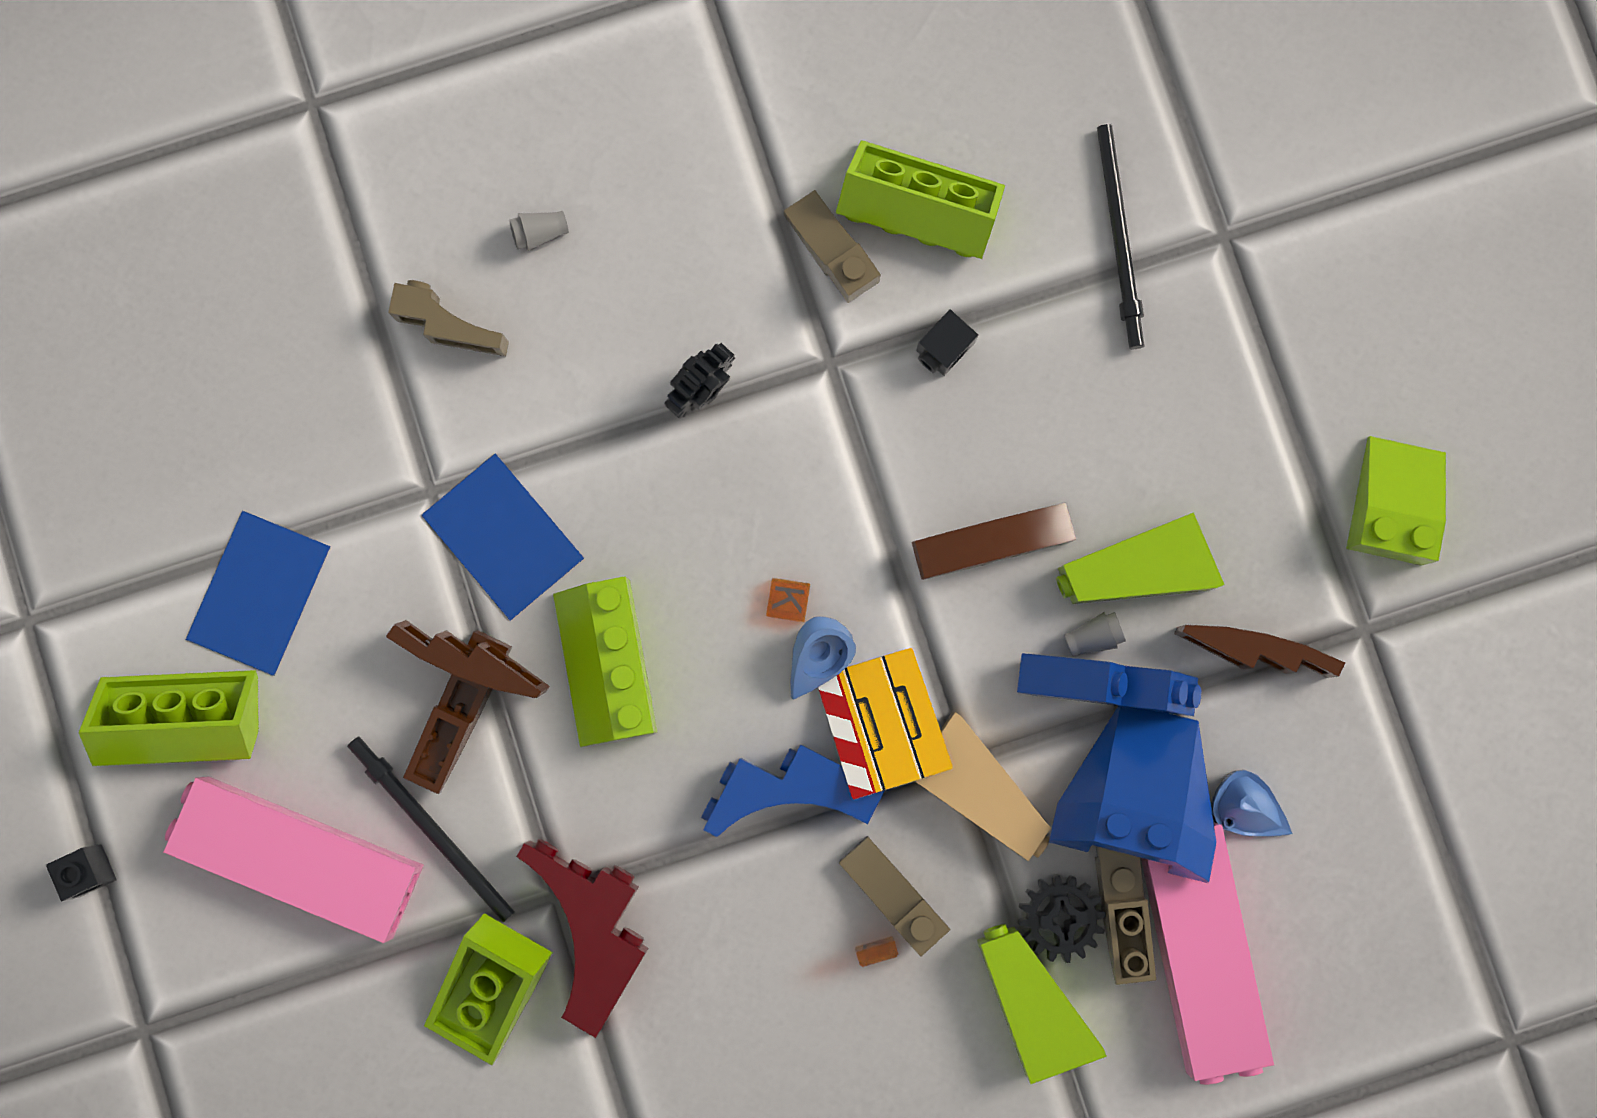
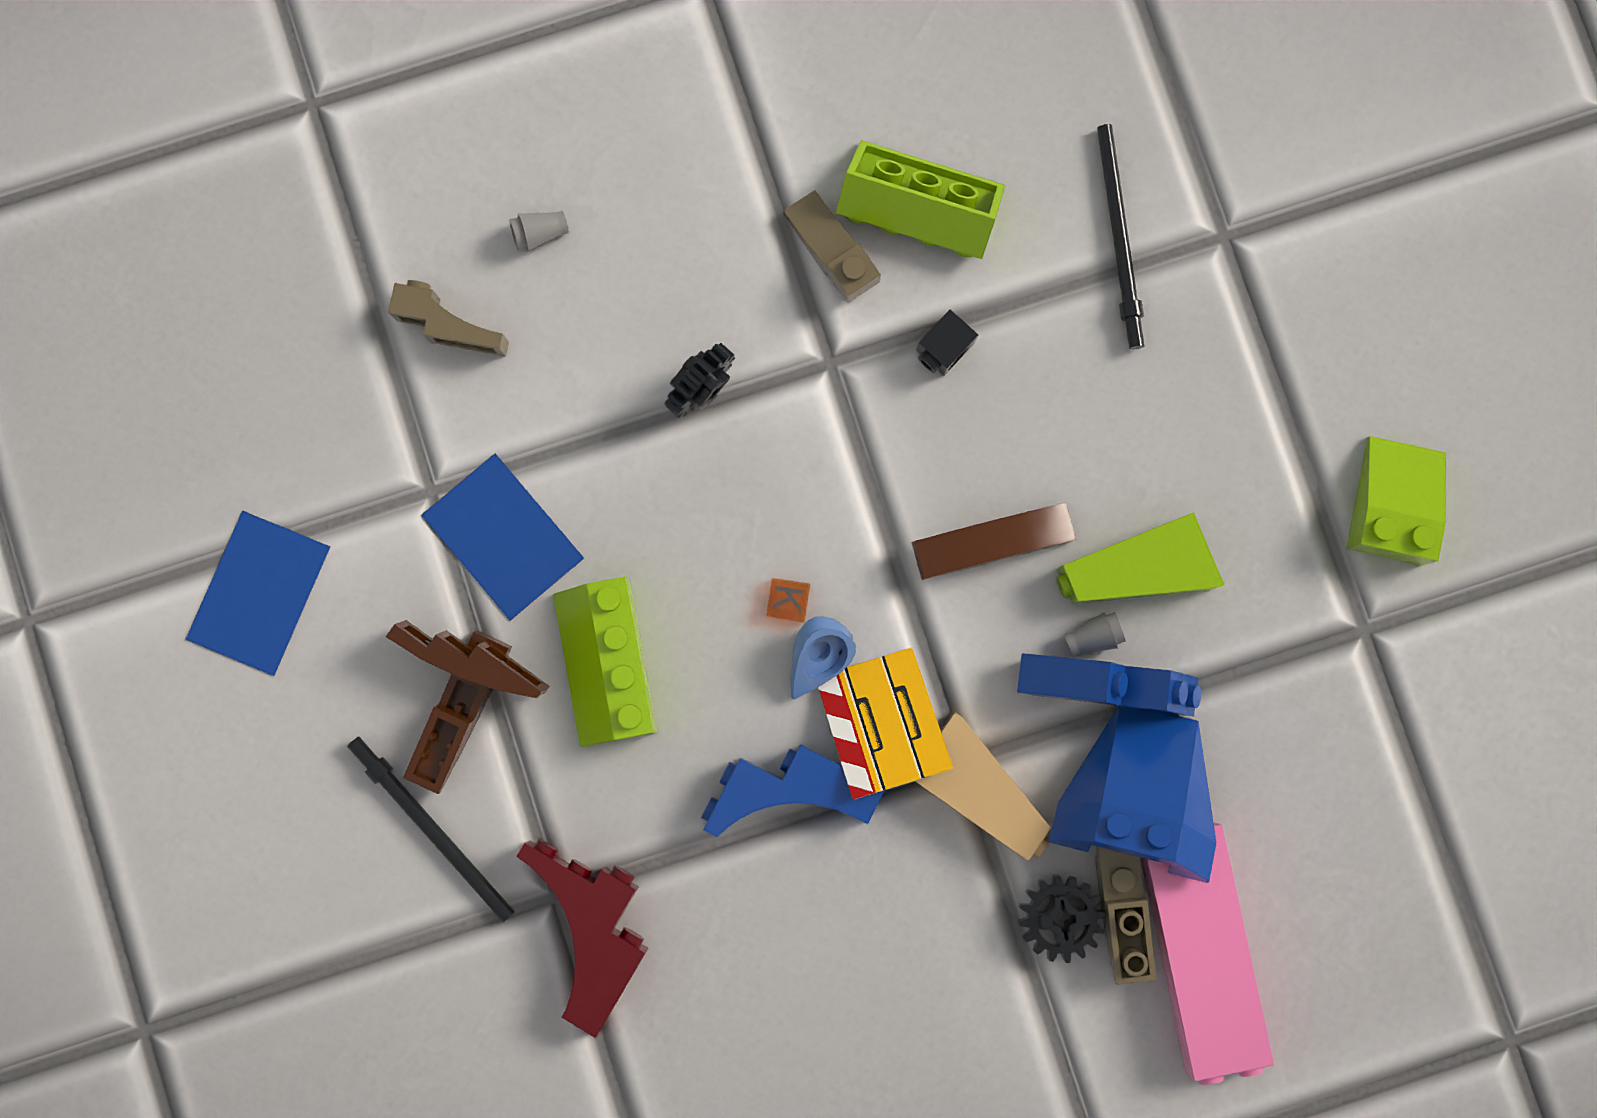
black brick [46,844,117,902] -> none
lime slope [78,670,259,766] -> none
bright pink brick [163,777,424,943] -> none
lime slope [424,913,553,1065] -> none
dark tan slope [839,836,951,957] -> none
clear orange tile [855,936,899,967] -> none
lime slope [977,924,1107,1084] -> none
reddish brown slope [1174,625,1345,678] -> none
medium blue piece [1211,770,1293,836] -> none

